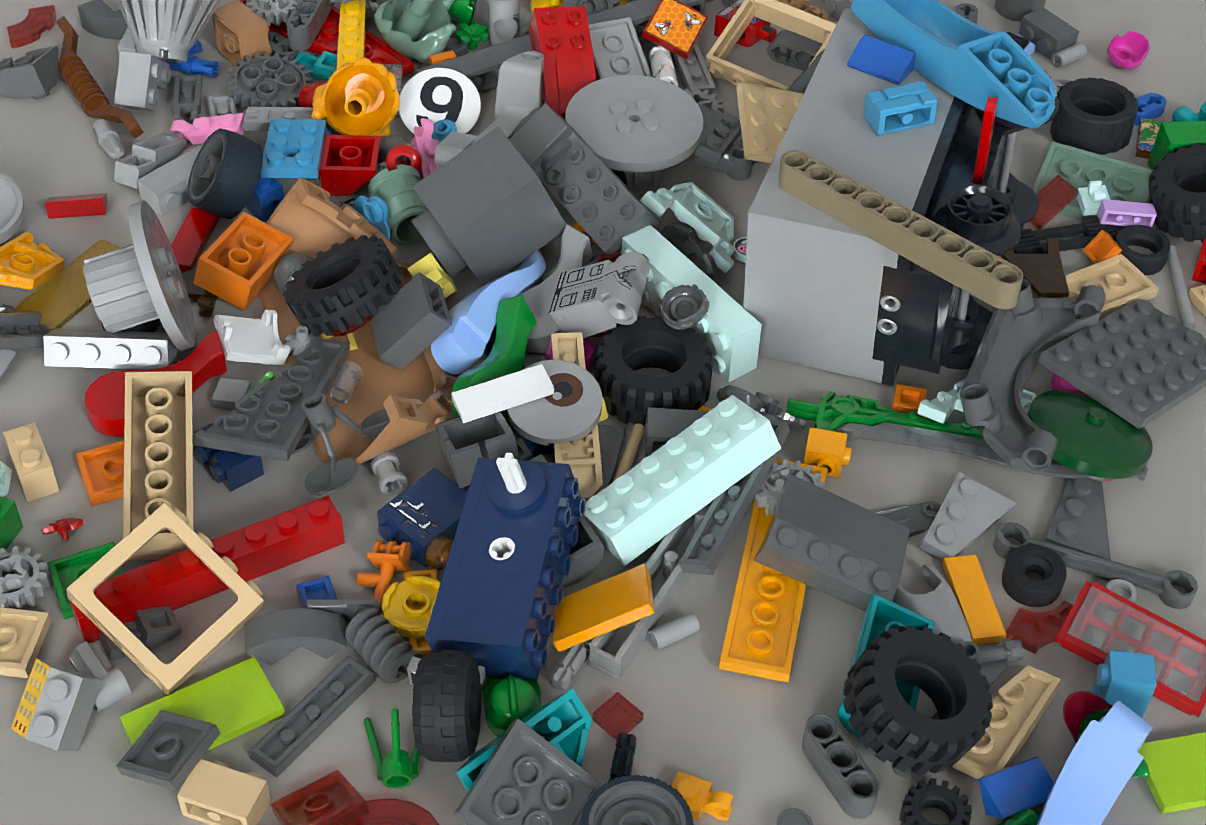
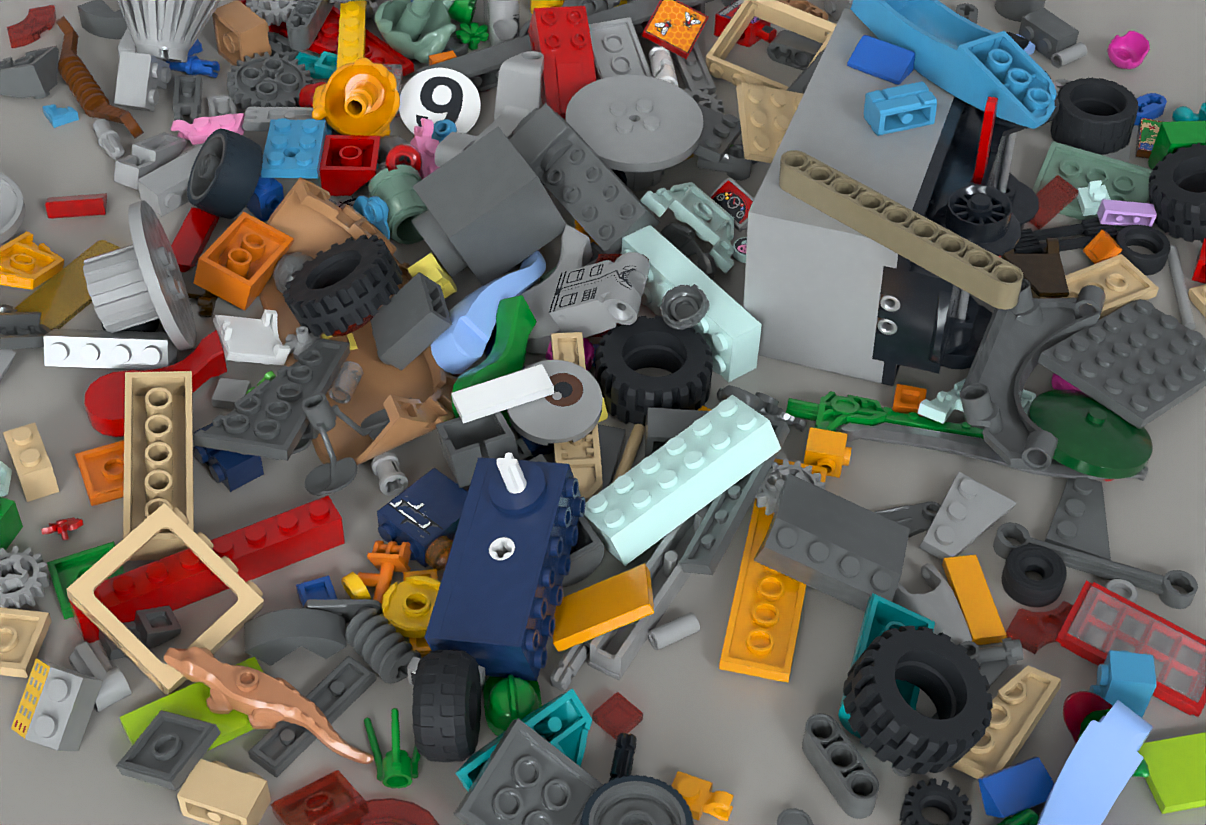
none -> dark azure tile [42,104,79,128]
none -> nougat animal [164,647,374,764]
none -> yellow tile [341,571,371,599]
none -> slope [709,178,755,231]

